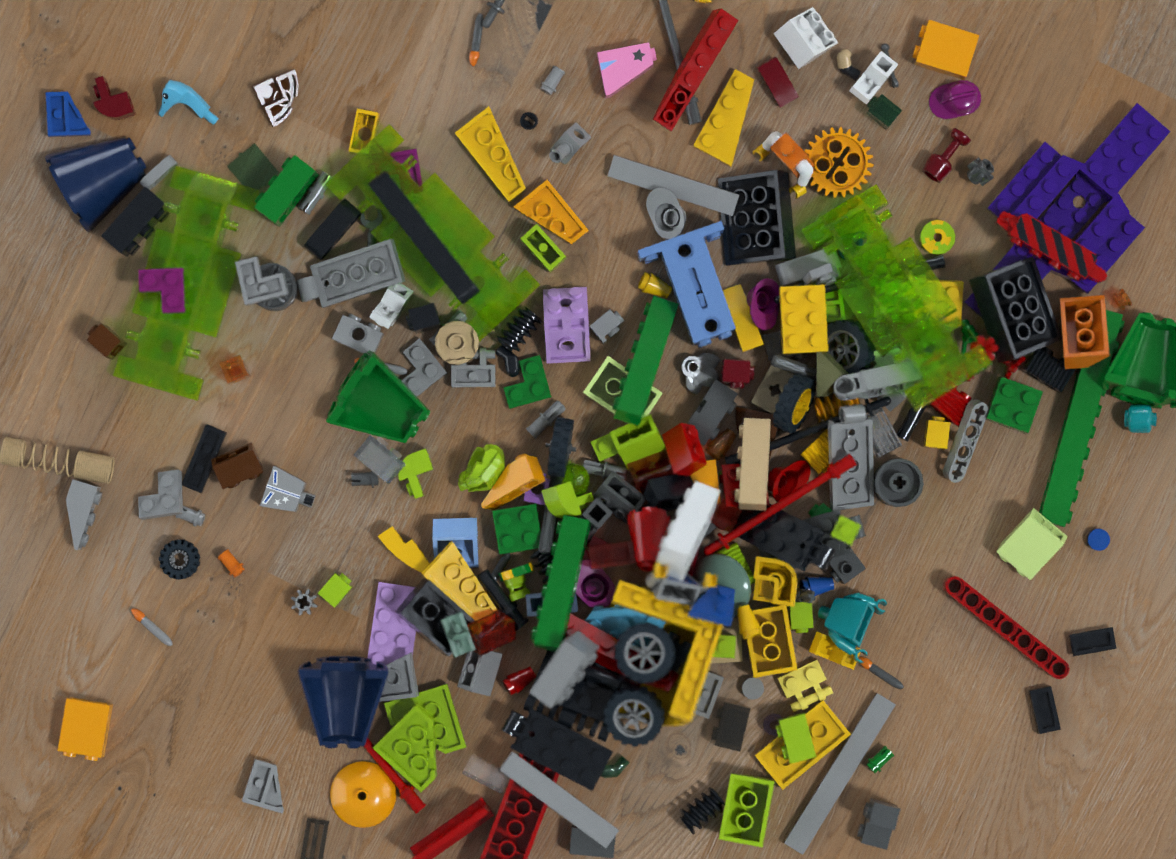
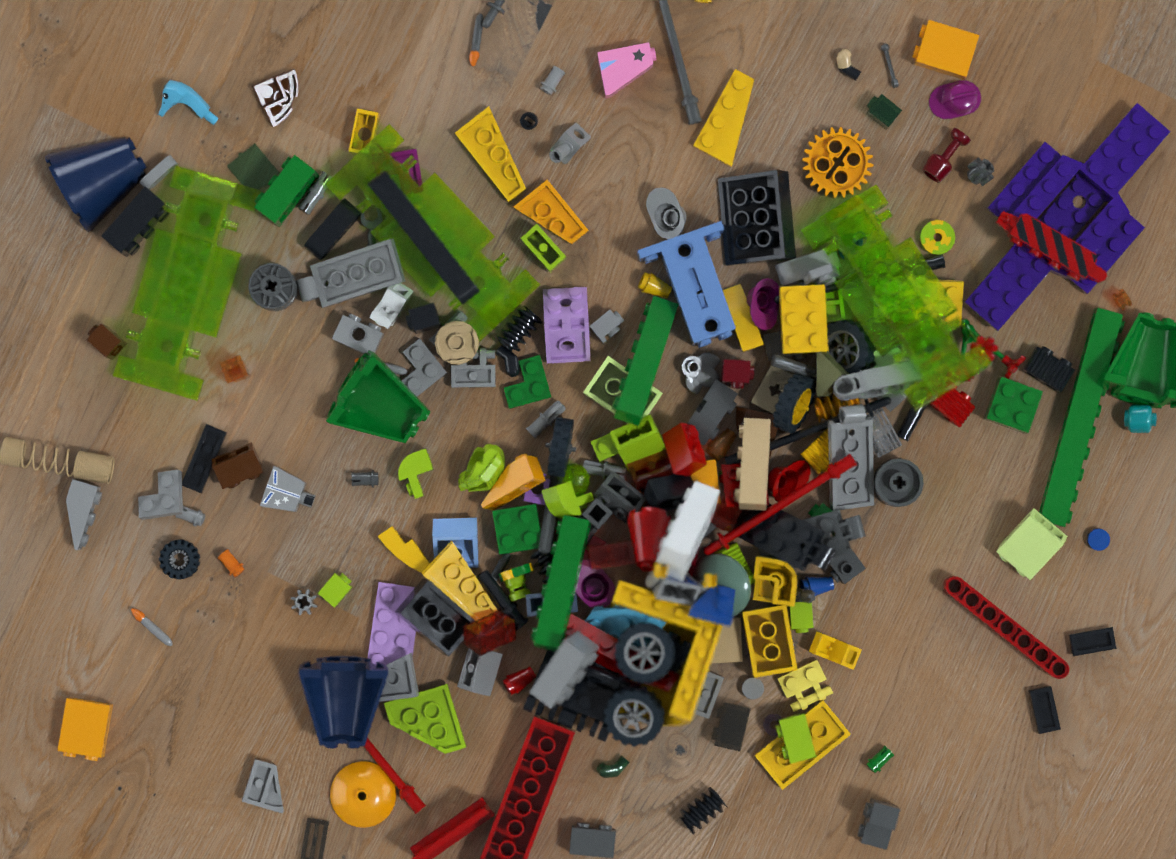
blue wing [46,92,91,137] -> none
dark red brick [93,76,136,120] -> none
magenta plate [138,268,185,314] -> none
light grey plate [235,257,289,306] -> none
clear brick [354,435,405,484] -> none
lime plate [373,702,437,793] -> none
sand green hips [440,612,475,657] -> none
clear brick [462,753,510,794] -> none
light grey tile [499,751,619,848] -> none
black hinge [501,708,613,791] -> none
light grey tile [608,155,740,216] -> none
red slope [652,8,739,132] -> none
lime brick [713,634,736,658] -> none
lime slope [719,773,774,848] -> none
yellow cone [737,605,761,639] -> none
torso [752,131,815,199] -> none
dark red slope [757,56,799,108] -> none
white slope [773,7,838,69] -> none
light grey tile [784,693,896,855] -> none
teal torso [818,592,887,663] -> none
lime brick [830,515,861,545] -> none
white brick [849,51,898,104] -> none
dark grey piece [858,657,904,689] -> none
yellow brick [923,416,950,449] -> none
light grey beam [943,399,988,483] -> none
black slope [969,256,1062,363] -> none
orange slope [1060,295,1109,369] -> none

